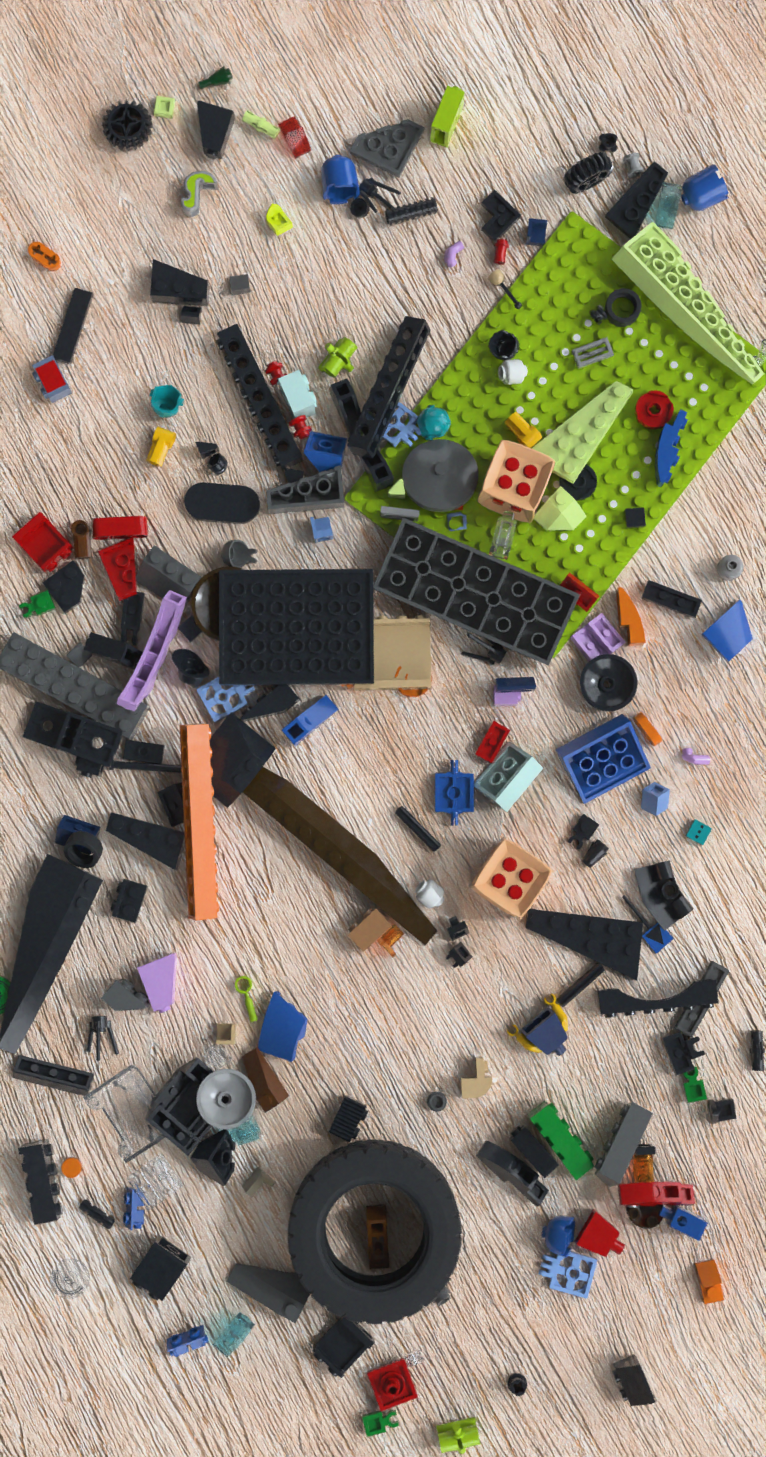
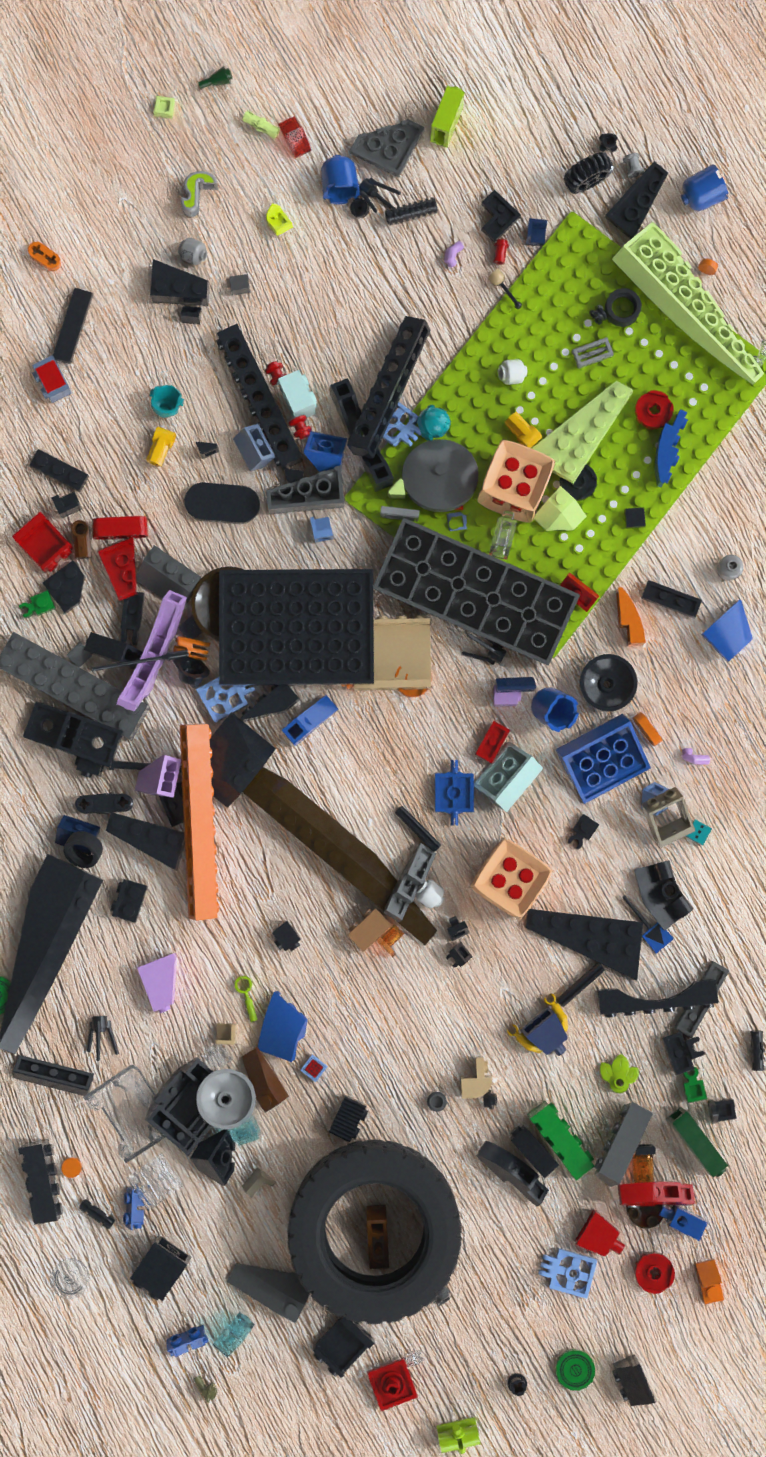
dark grey slope [101,979,151,1011] -> none
black gear [102,99,153,151] -> none
black plate [123,740,165,764] -> none
black slope [197,100,235,159] -> none
black tile [207,453,228,475] -> none
dark grey piece [221,540,258,568] -> none
lime pin [318,337,357,378] -> none
green plate [362,1410,399,1437] -> none
black hair [488,330,519,361] -> none
blue cylinder [542,1215,575,1257] -> none
lavender slope [570,613,626,662] -> none
black cone [582,839,609,868] -> none
clear light blue slope [655,182,681,229] -> none
none -> black plate [29,449,89,492]
none -> black panel [51,492,83,518]
none -> black piece [75,793,134,814]
none -> black piece [92,649,189,671]
none -> lavender slope [135,755,182,797]
none -> orange arm [173,636,211,661]
none -> light grey head [178,238,207,266]
none -> olive plate [193,1375,218,1403]
none -> sand blue brick [233,424,275,471]
none -> black brick [272,921,302,952]
none -> tile [300,1054,328,1082]
none -> dark grey slope [383,843,436,922]
none -> black plate [483,1090,497,1110]
none -> blue cylinder [531,687,579,732]
none -> green tile [556,1349,595,1391]
none -> lime plate [600,1054,639,1094]
none -> red plate [634,1252,675,1294]
none -> dark tan window [641,787,695,848]
none -> dark green slope [666,1107,728,1178]
none -> orange tile [698,258,718,275]

